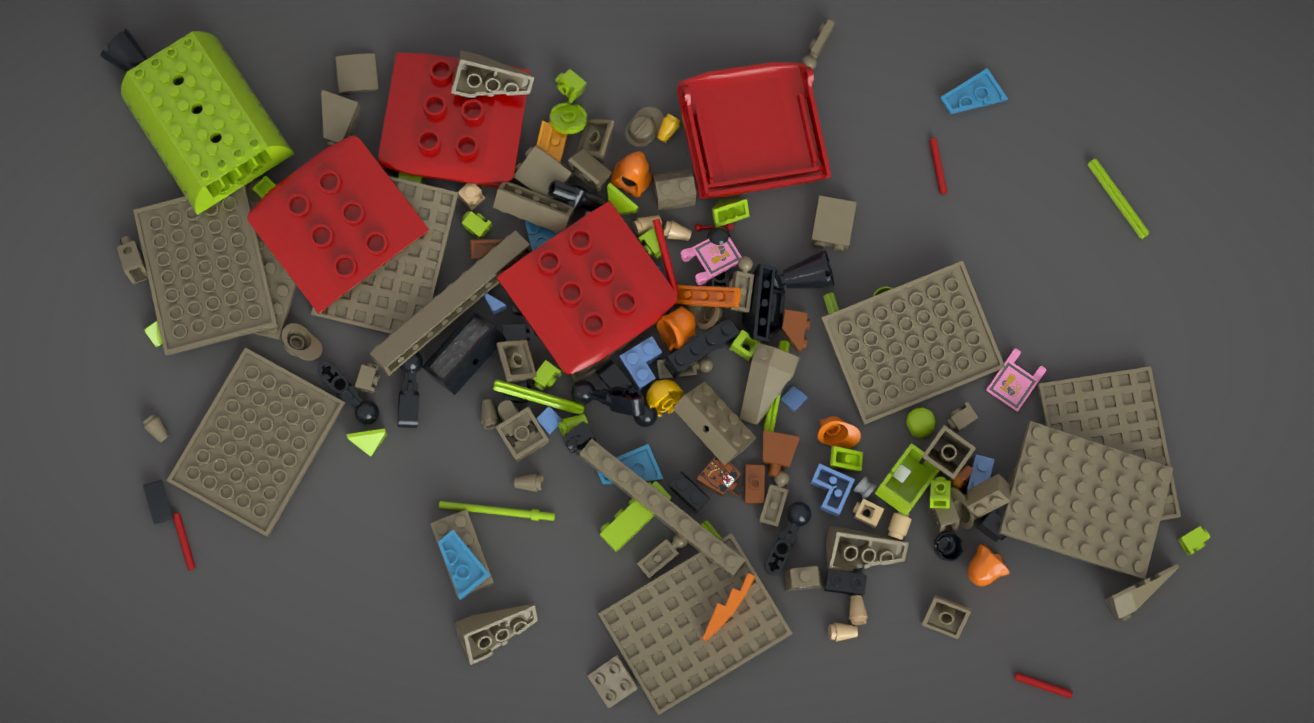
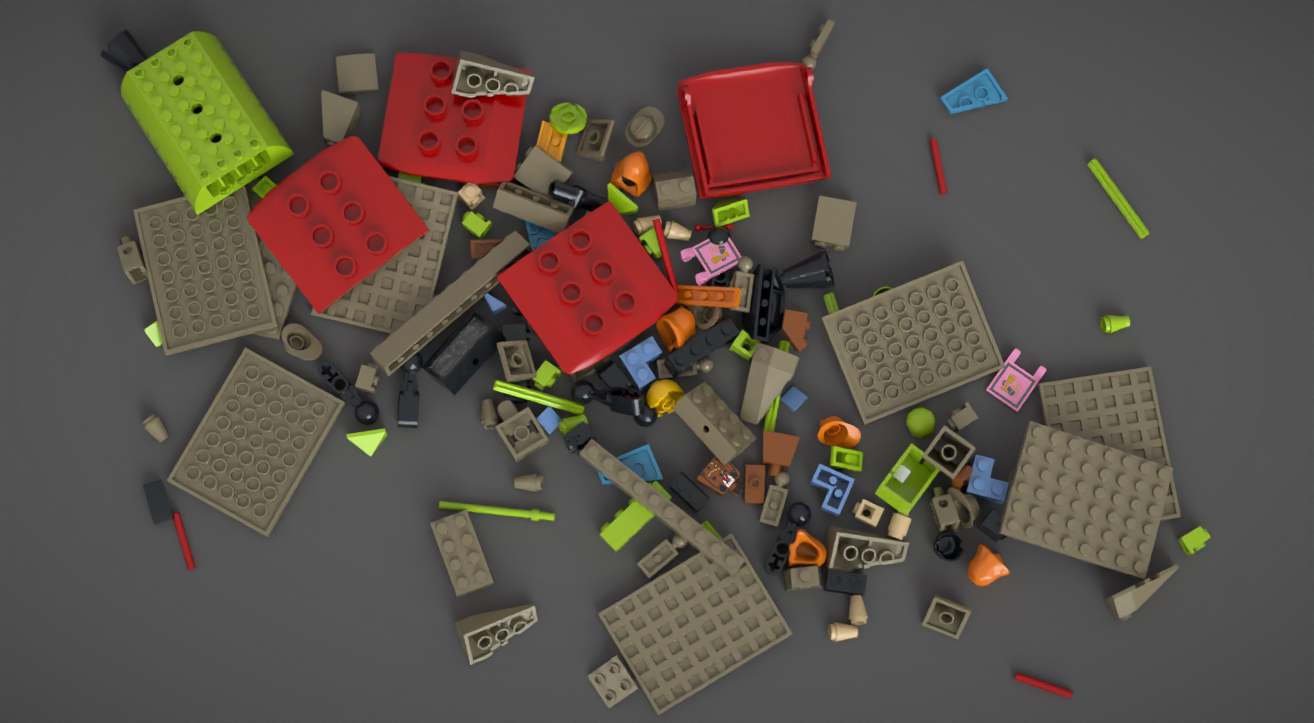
dark azure wing [438,530,491,601] -> none
lime brick [555,69,587,103] -> none
dark tan slope [568,149,612,194] -> none
yellow cone [656,114,681,143] -> none
orange slope [702,573,755,641] -> none
light grey wheel [853,476,877,500] -> none
lime brick [930,477,951,509] -> none
dark tan brick [967,474,1010,518] -> none
none -> orange piece [788,528,827,567]
none -> lime cone [1100,315,1130,334]

